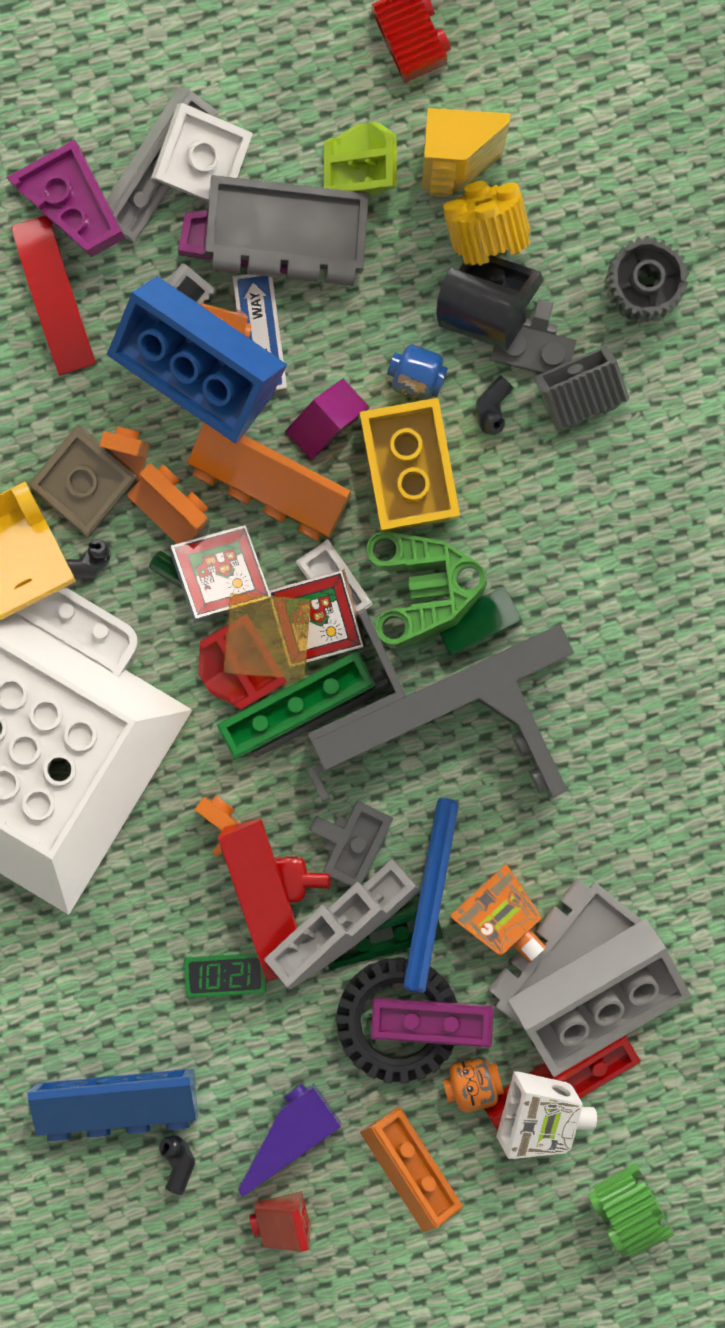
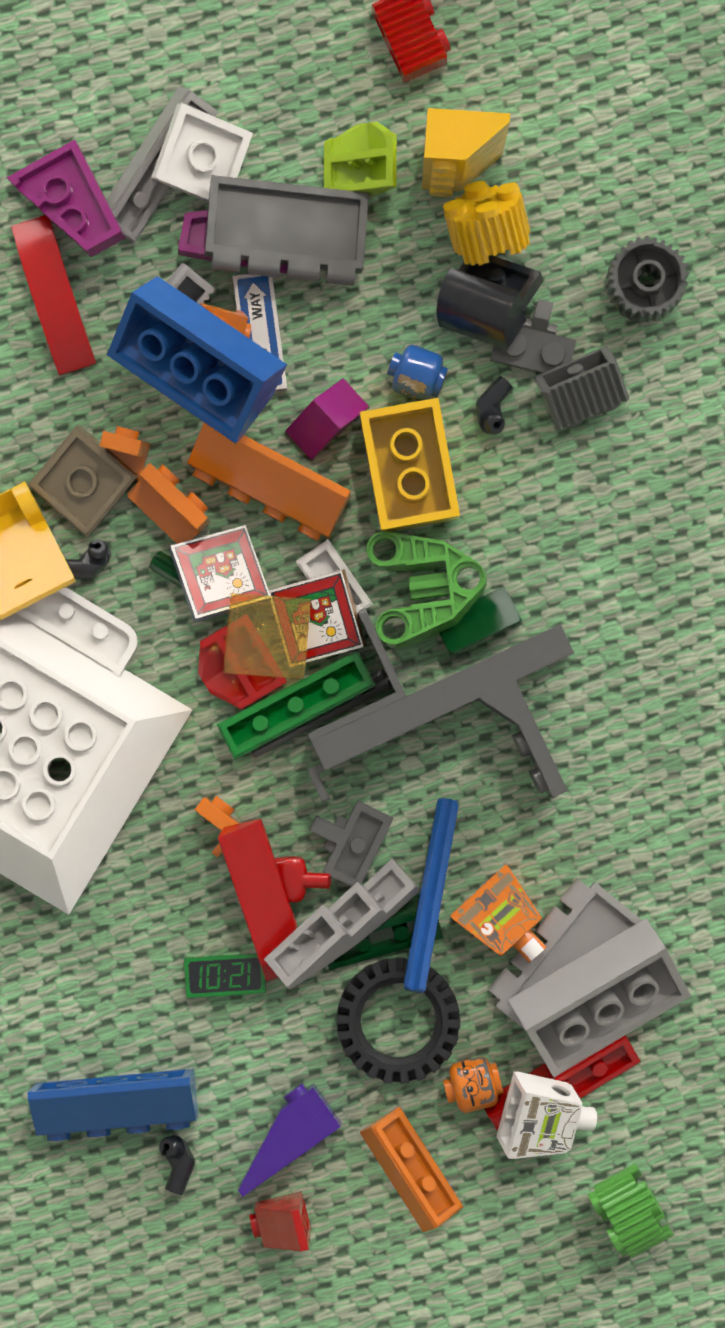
magenta tile [371,997,494,1048] -> none

